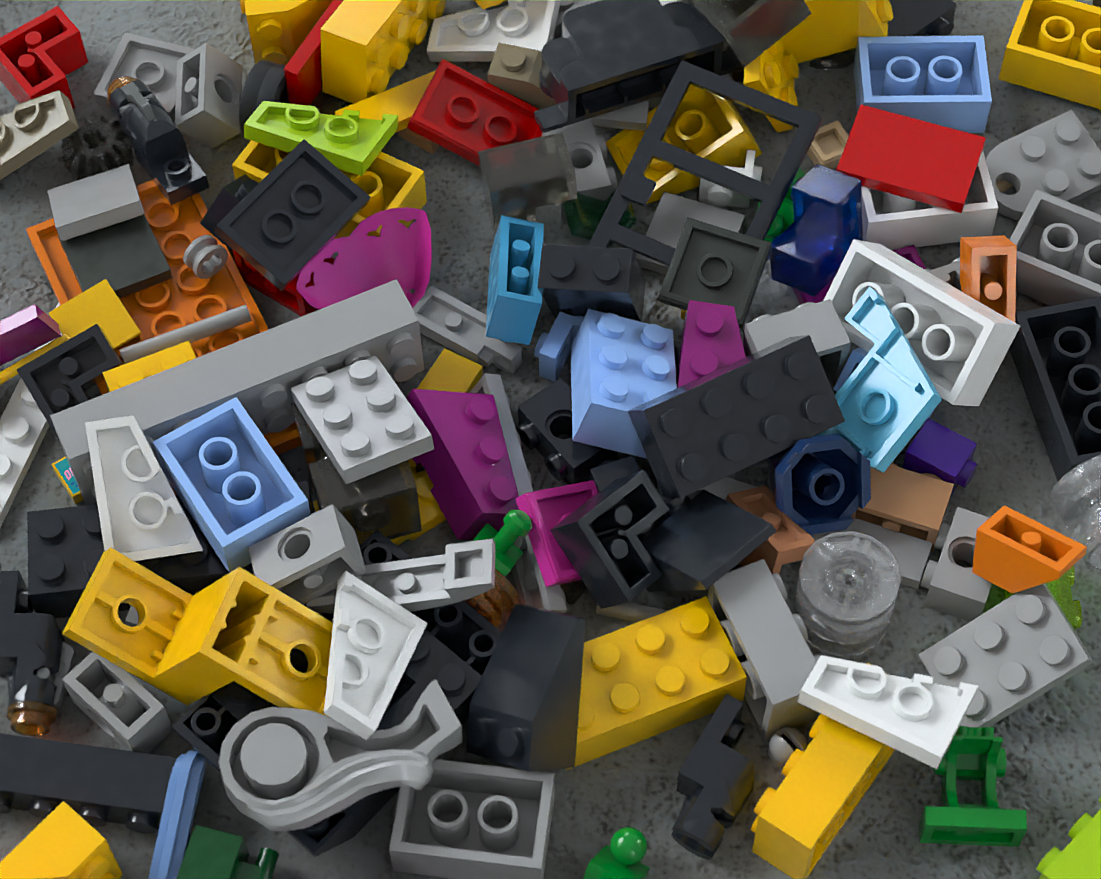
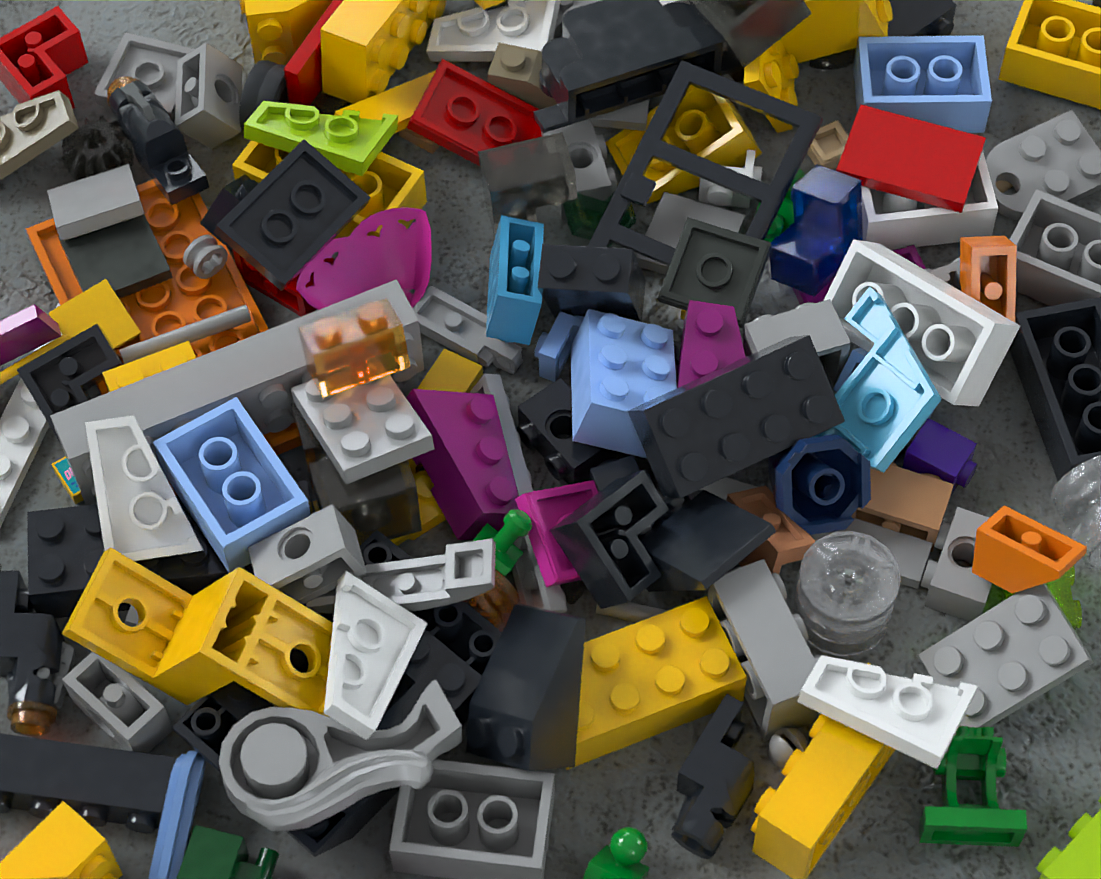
none -> clear orange brick [298,298,411,398]

